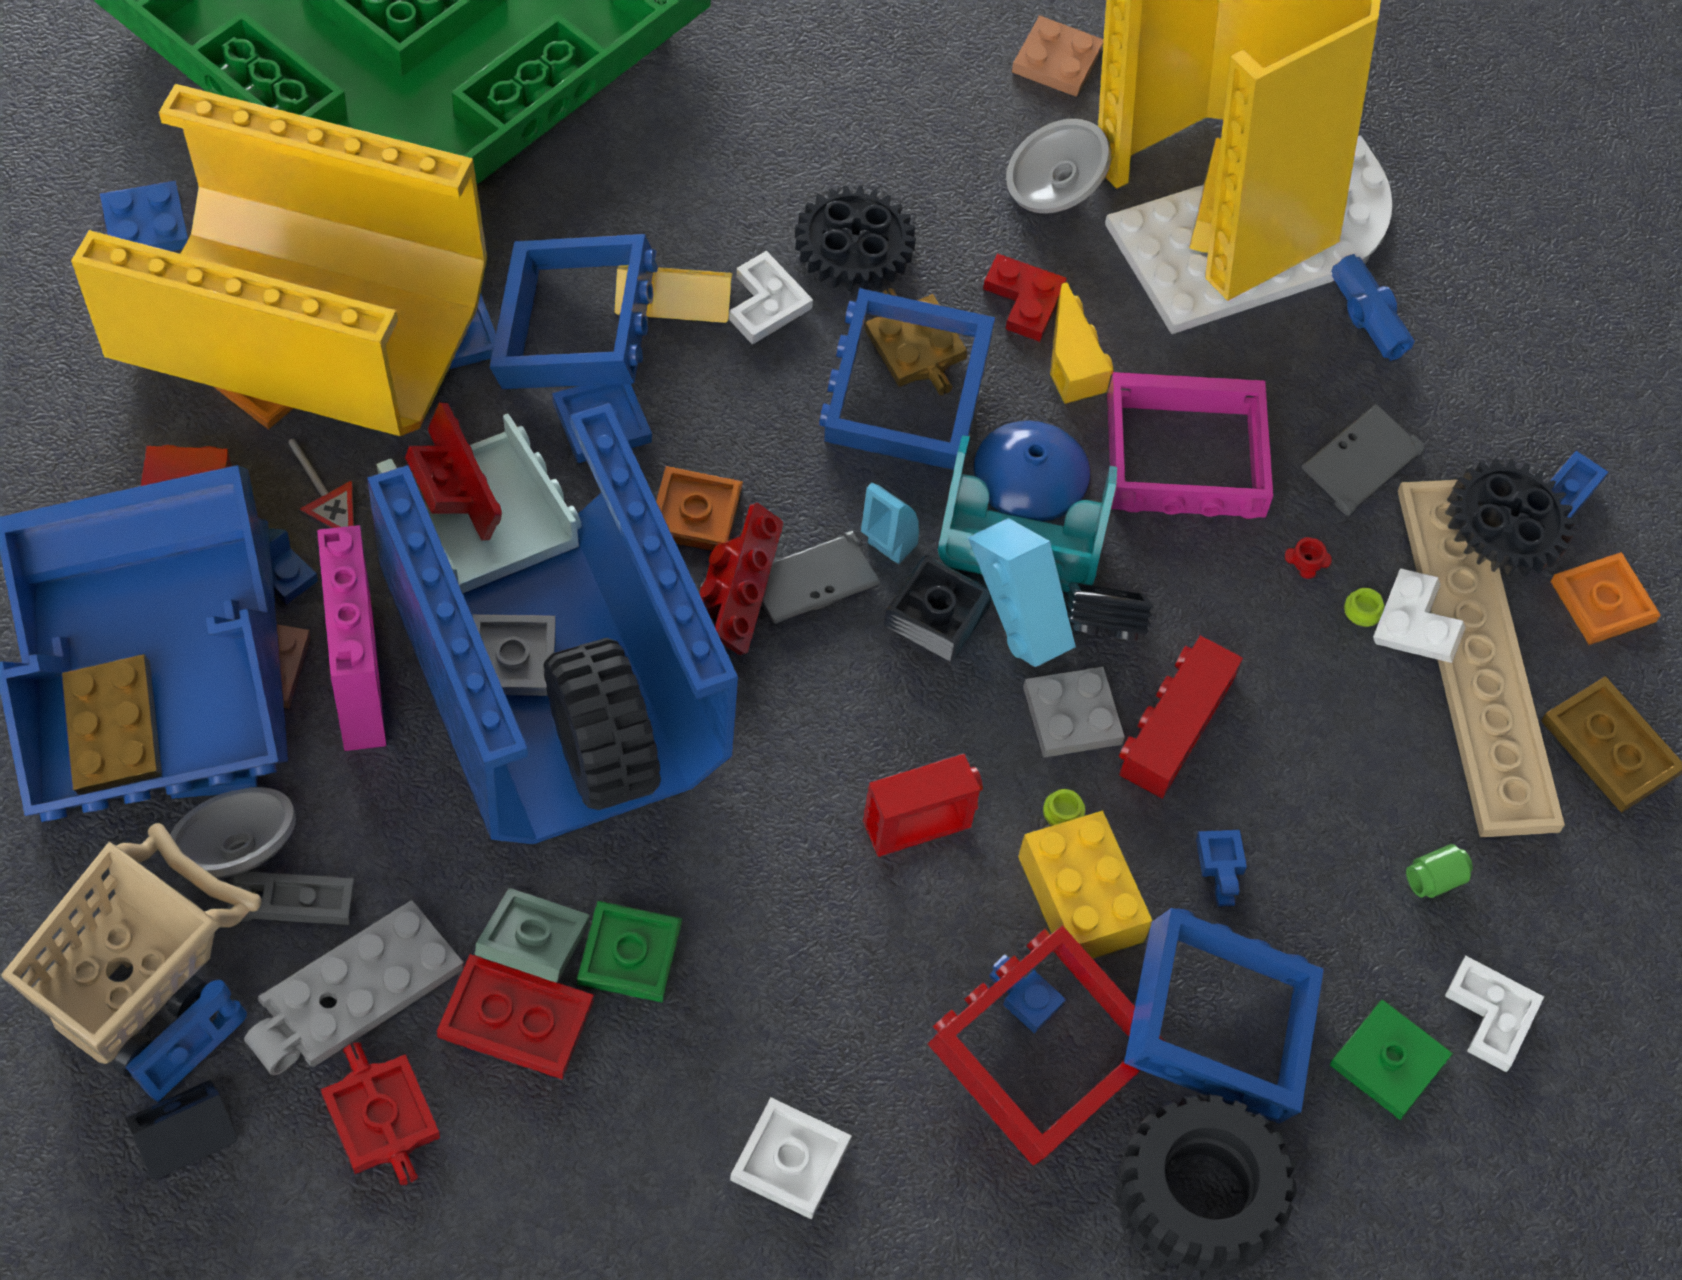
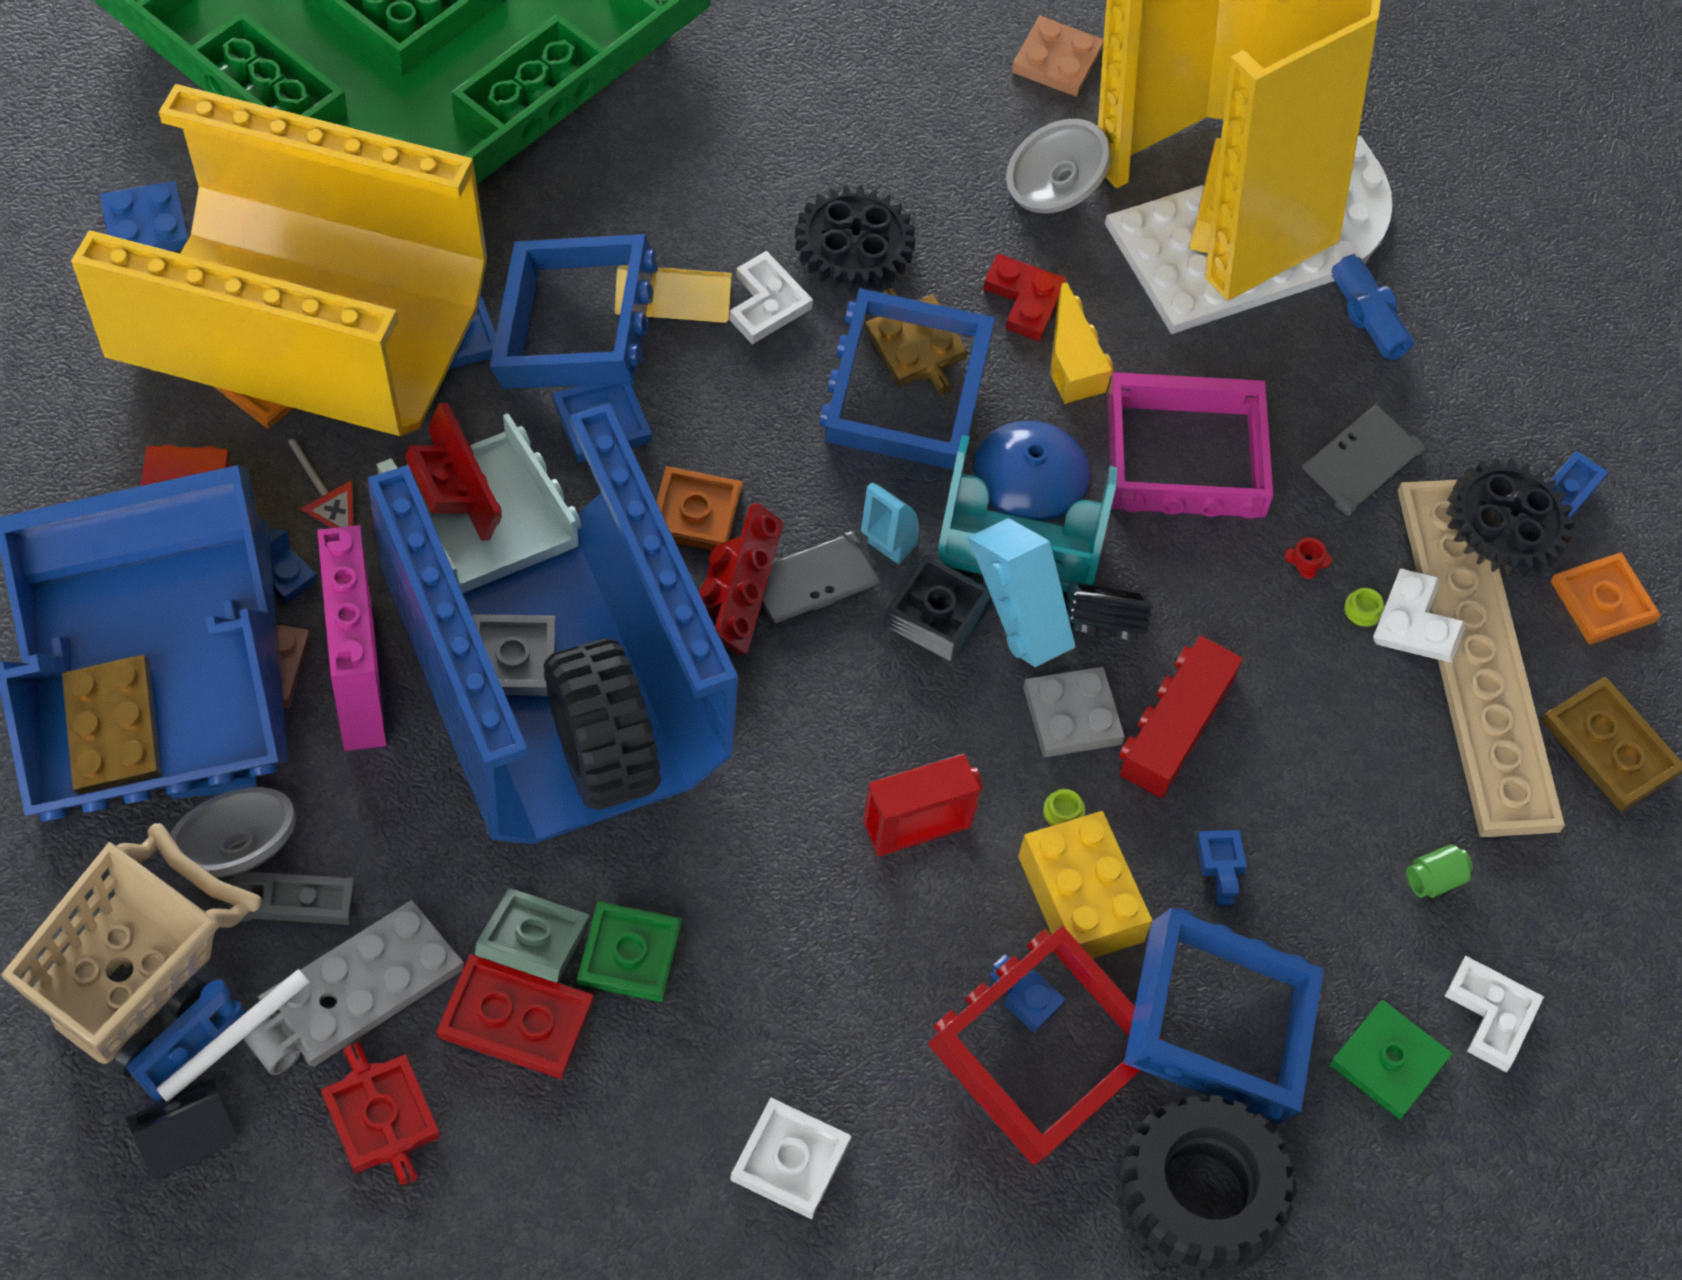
none -> white bar [156,969,310,1102]

